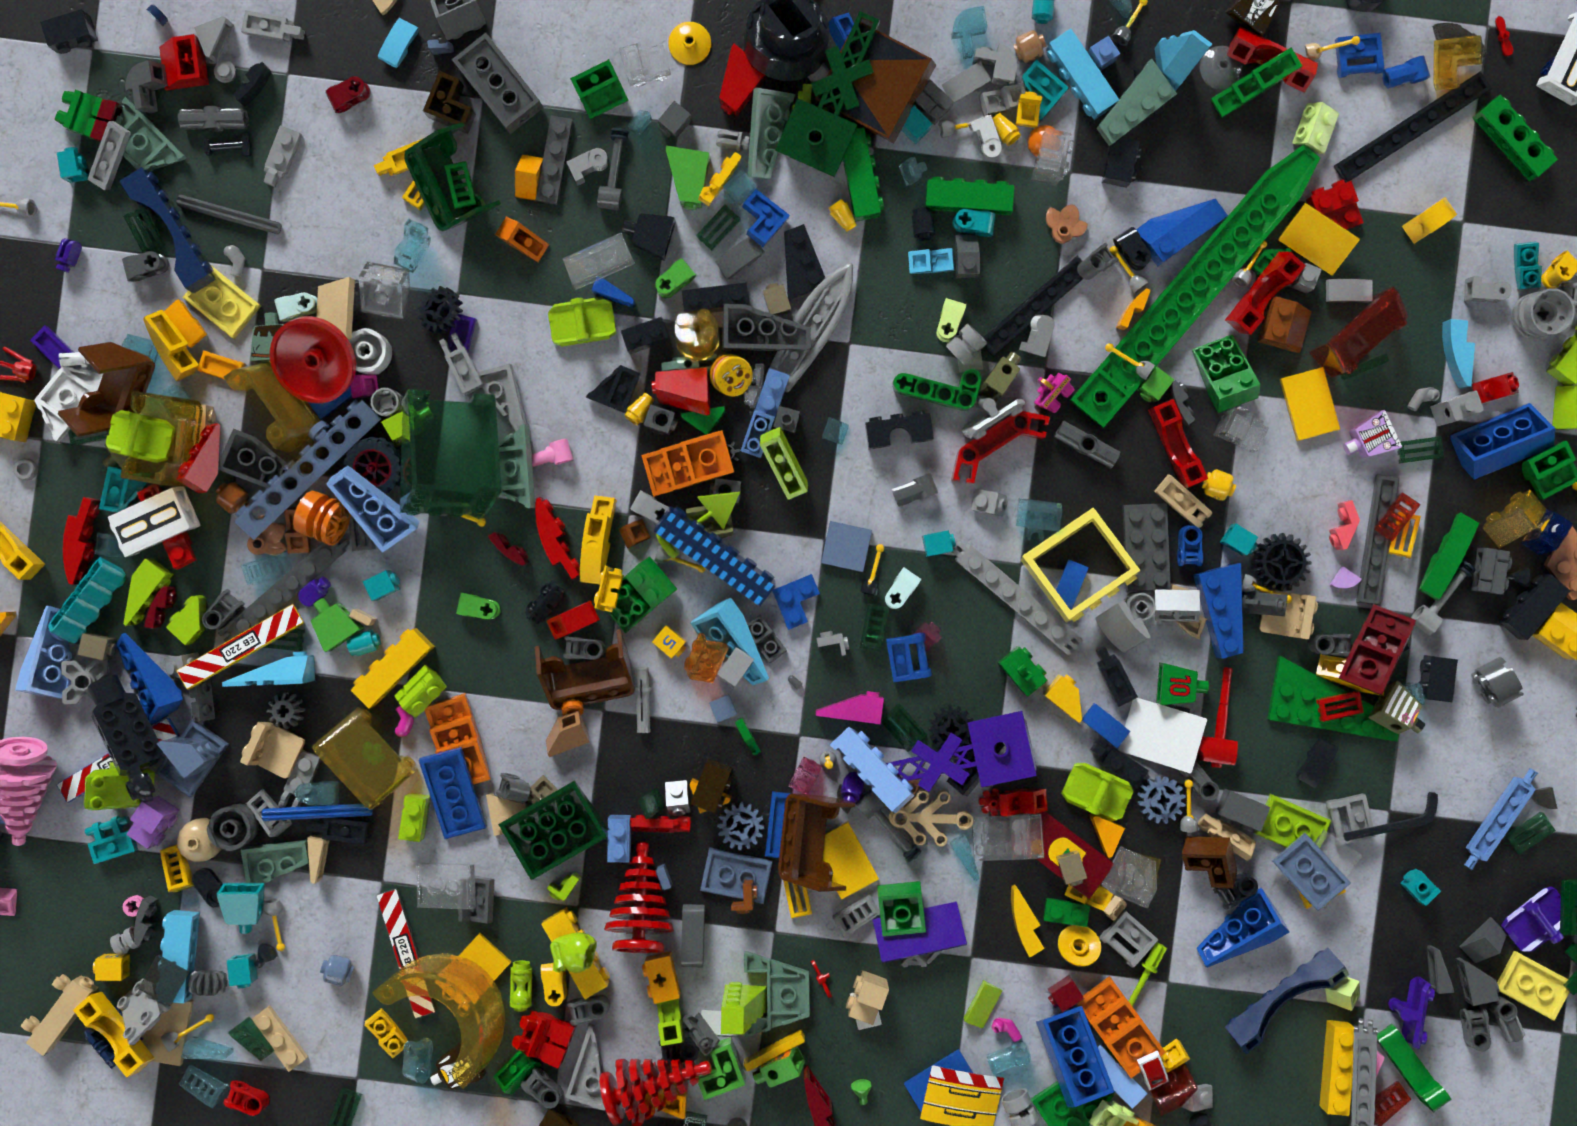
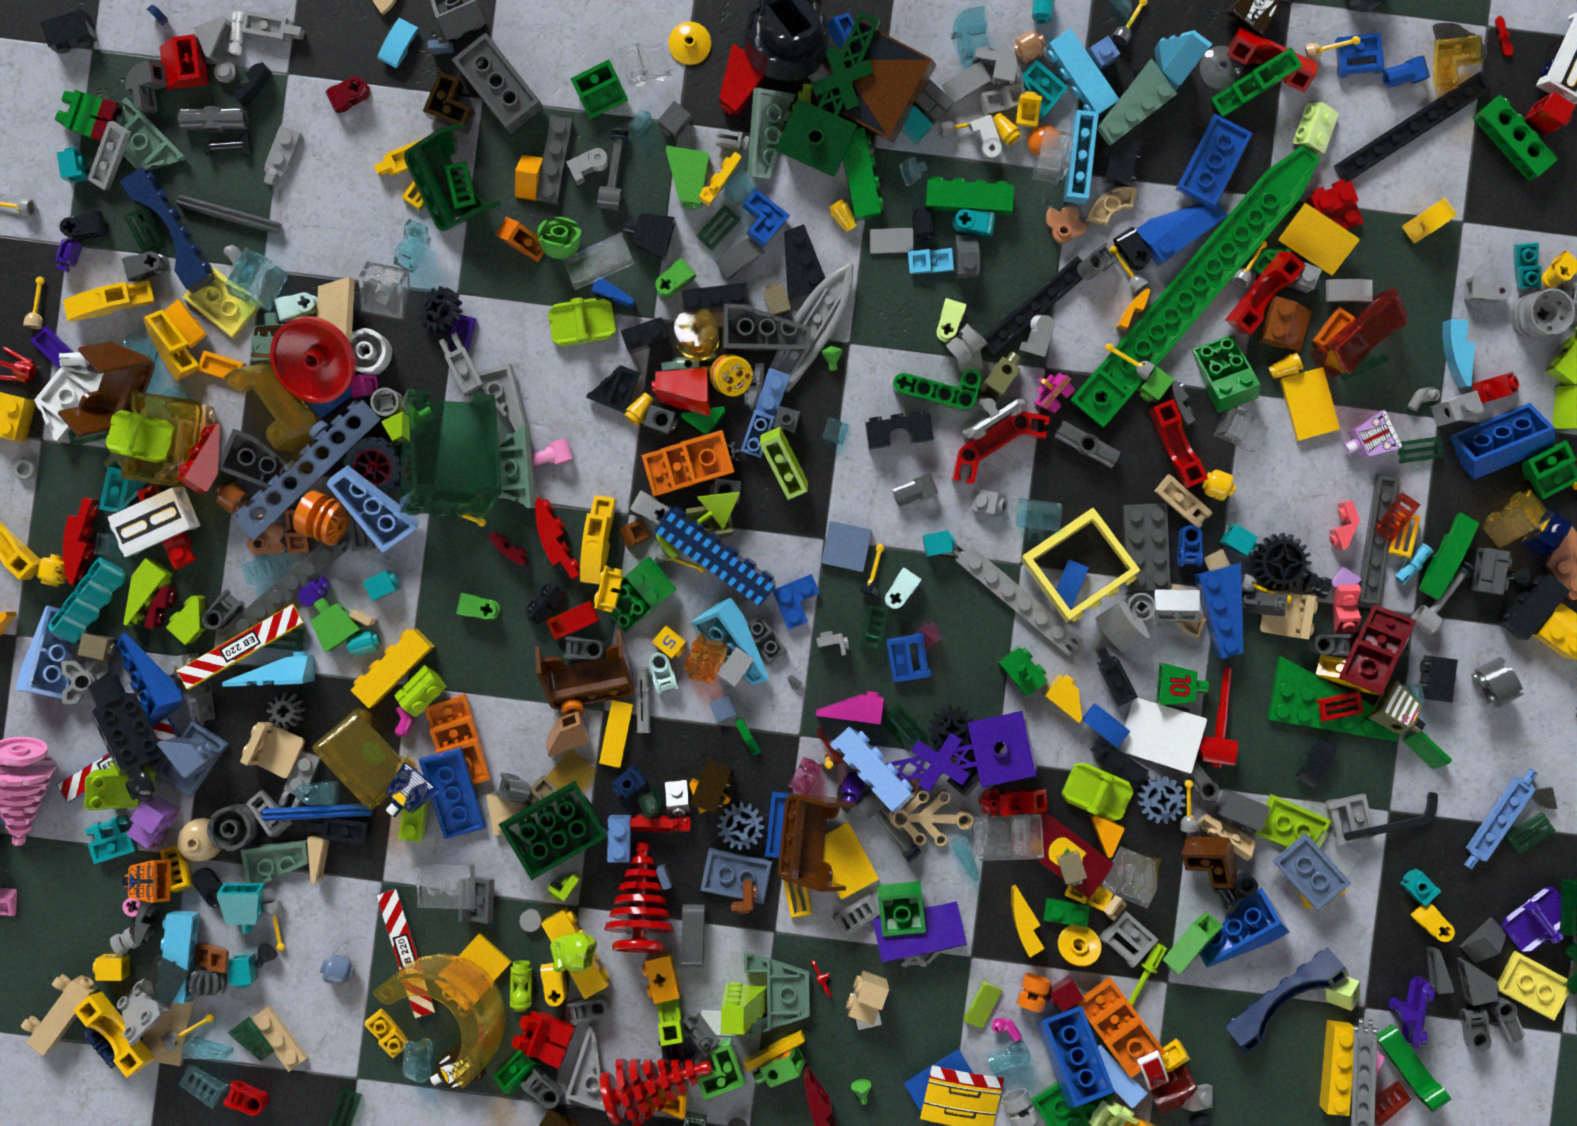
none -> hinge [23,277,45,329]
none -> yellow head [36,554,67,587]
none -> black piece [60,211,107,241]
none -> yellow slope [63,280,155,322]
none -> orange torso [122,859,171,903]
none -> dark orange slope [194,942,229,973]
none -> clear light blue slope [225,248,288,312]
none -> white axle [228,11,244,55]
none -> clear blue torso [385,762,440,818]
none -> light grey tile [519,909,542,932]
none -> bright green cylinder [537,217,581,259]
none -> clear yellow piece [546,749,598,790]
none -> yellow tile [599,700,634,768]
none -> dark blue brick [612,764,647,799]
none -> light aqua piece [650,651,679,695]
none -> clear red piece [816,727,844,765]
none -> bright green rock [822,346,842,370]
none -> light grey slope [869,228,913,254]
none -> orange wheel [1016,973,1052,1012]
none -> medium azure brick [1063,110,1099,204]
none -> tan tile [1085,186,1138,226]
none -> bright green slope [1163,911,1223,975]
none -> blue tile [1175,114,1253,209]
none -> tan tile [1203,549,1231,570]
none -> yellow cone [1268,353,1303,379]
none -> black wheel [1302,572,1332,599]
none -> orange tile [1311,306,1356,354]
none -> coral slope [1333,584,1361,634]
none -> medium azure pin [1394,543,1434,585]
none -> green slope [1403,730,1452,769]
none -> yellow piece [1410,903,1455,942]
none -> red brick [1525,91,1576,135]

